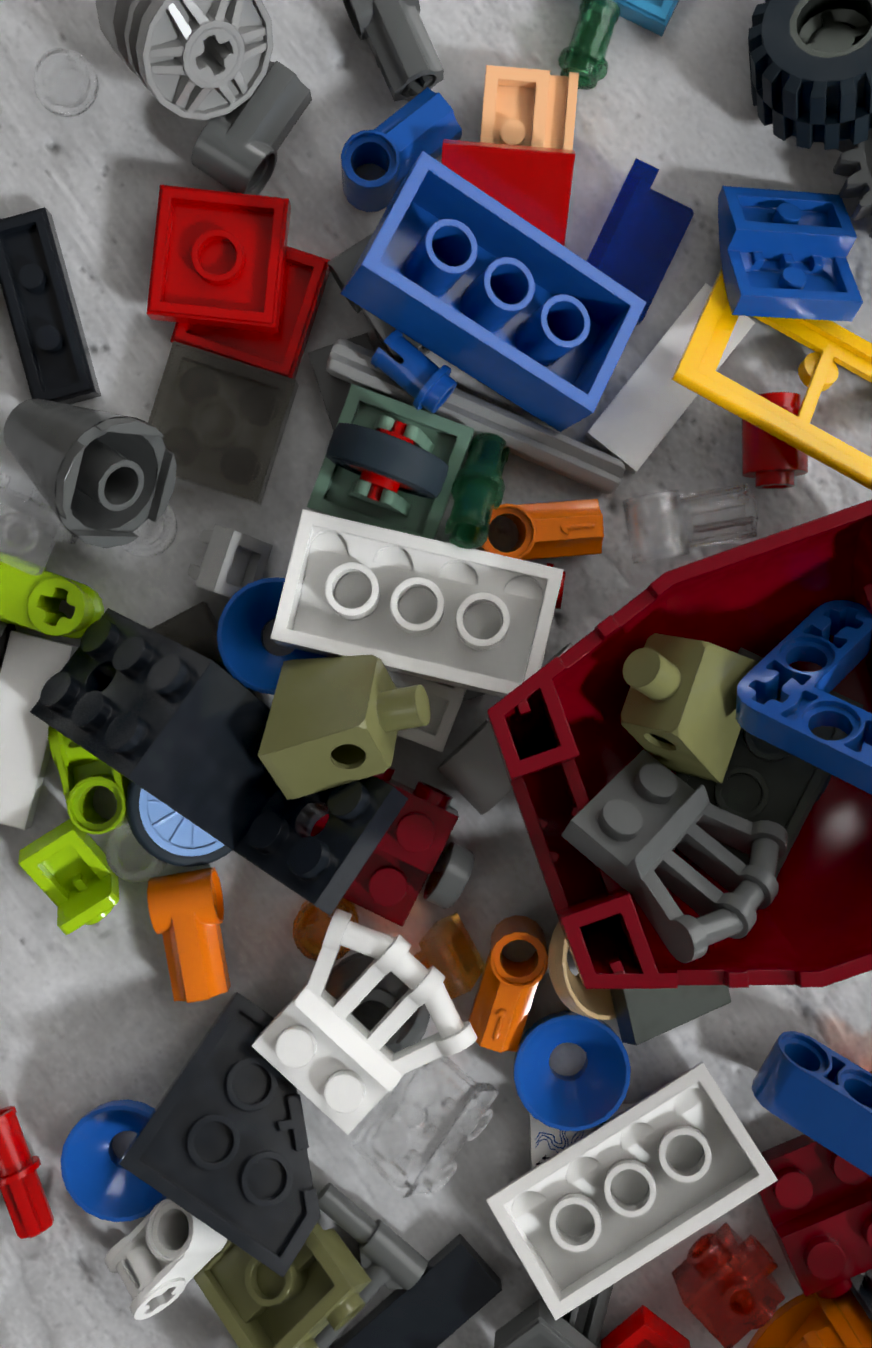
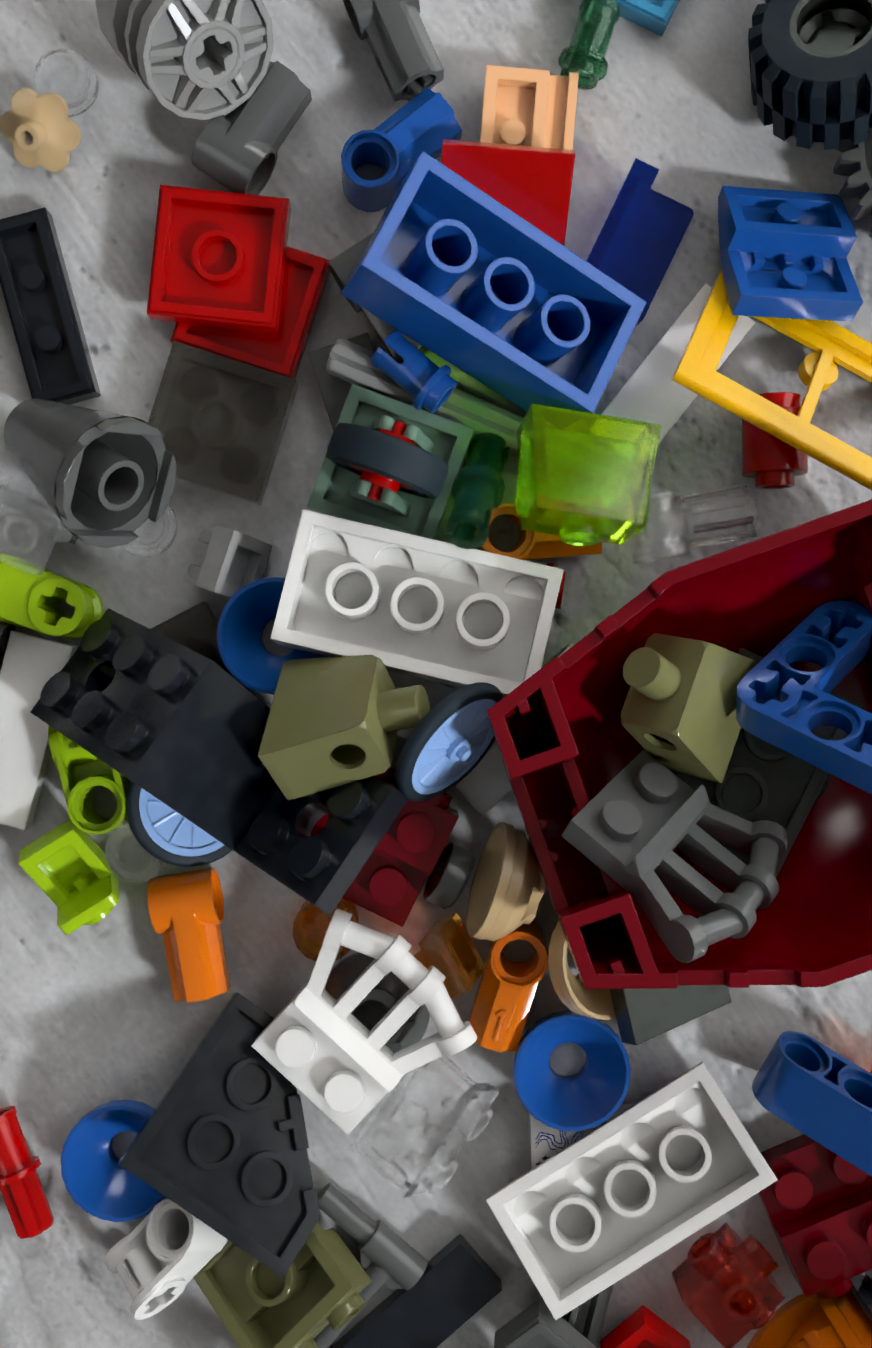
none -> tan plant [0,88,82,172]
none -> wheel [395,682,504,801]
none -> tan piece [466,822,546,941]
none -> clear neon green torso [515,404,662,546]

